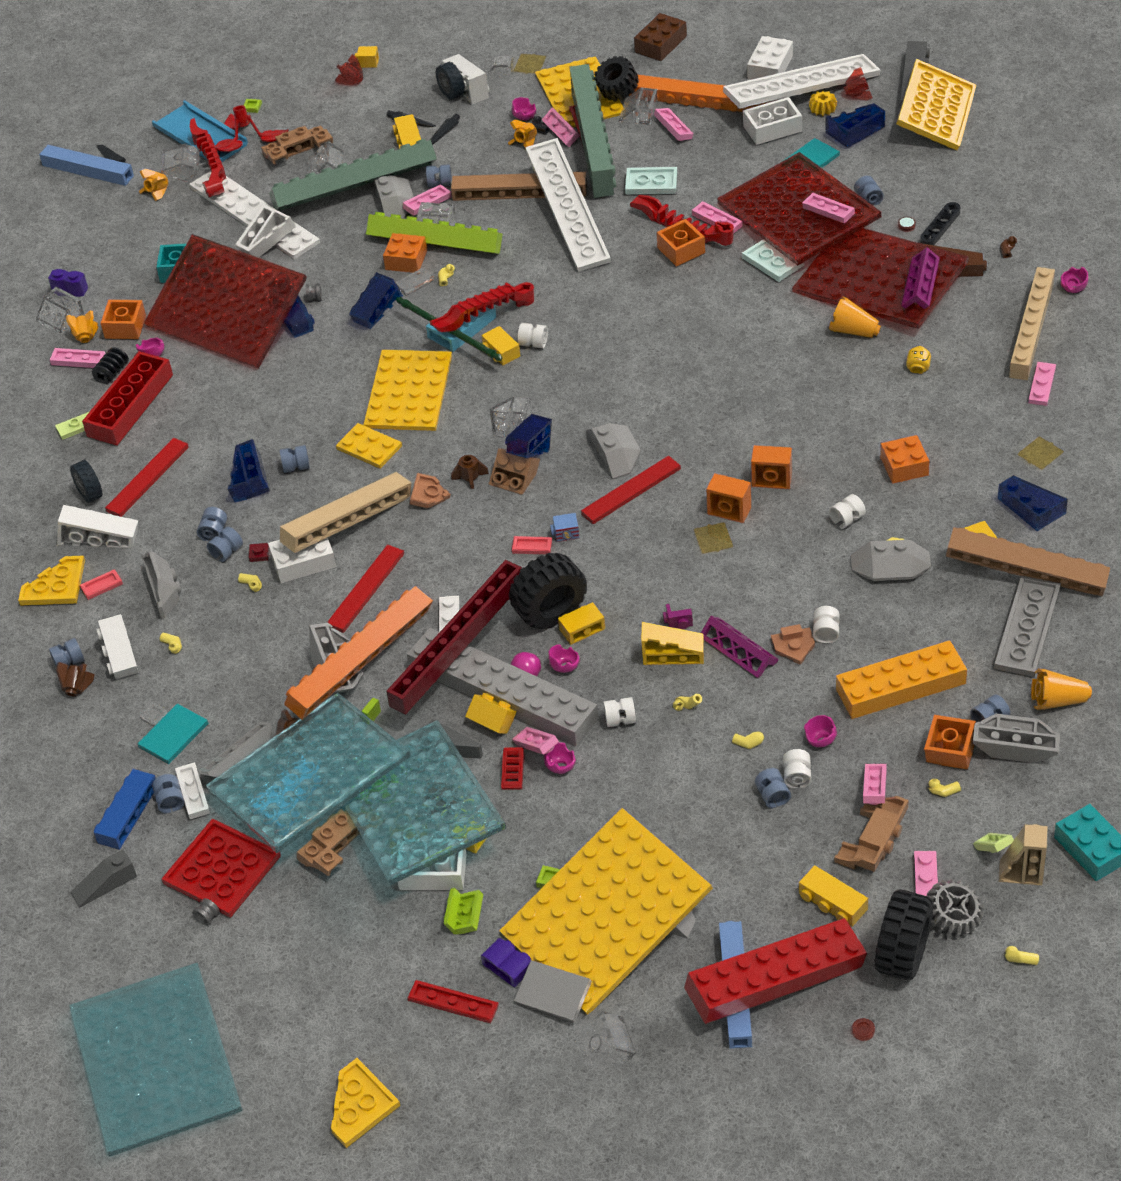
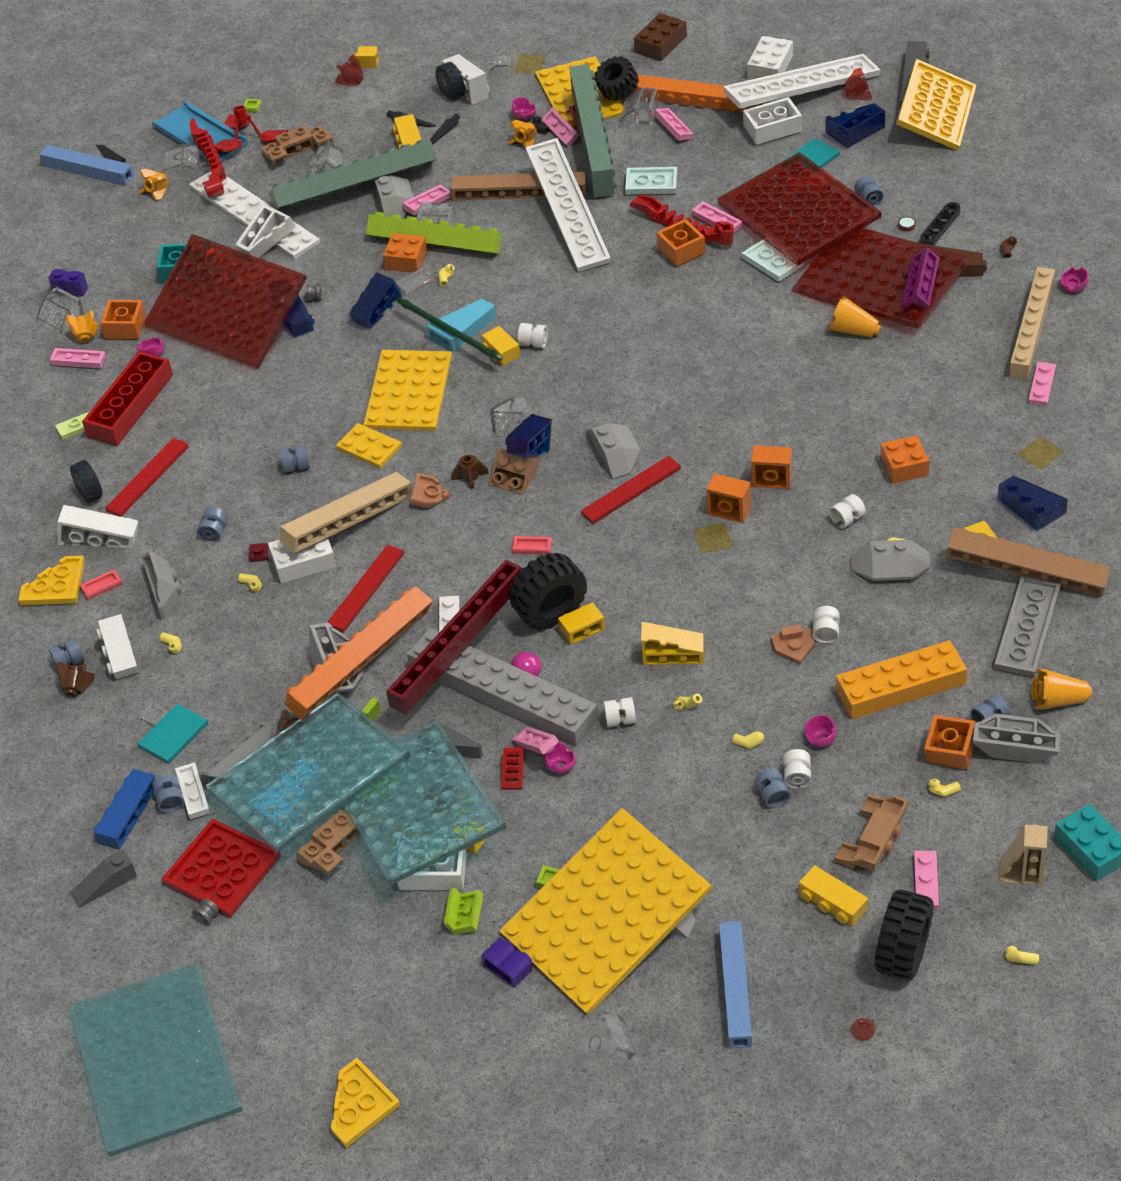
black piece [92,347,129,385] -> none
sand blue wheel [207,527,243,562] -> none
clear blue wedge [228,439,270,503] -> none
red tile [407,980,499,1024] -> none
sand blue wheel [426,164,452,188] -> none
red piece [430,282,534,332] -> none
yellow brick [465,693,517,734] -> none
light grey tile [514,960,592,1023] -> none
dark pink hair [548,644,580,673] -> none
medium blue brick [550,513,579,542] -> none
magenta bracket [662,604,693,629] -> none
red brick [684,918,867,1024] -> none
magenta fence [701,616,779,678] -> none
bright pink plate [802,193,855,223] -> none
yellow gear [809,91,837,116] -> none
bright pink plate [863,764,887,805] -> none
yellow head [906,346,931,374] -> none
light grey gear [927,878,984,938] -> none
yellowish green plate [973,833,1014,853] -> none

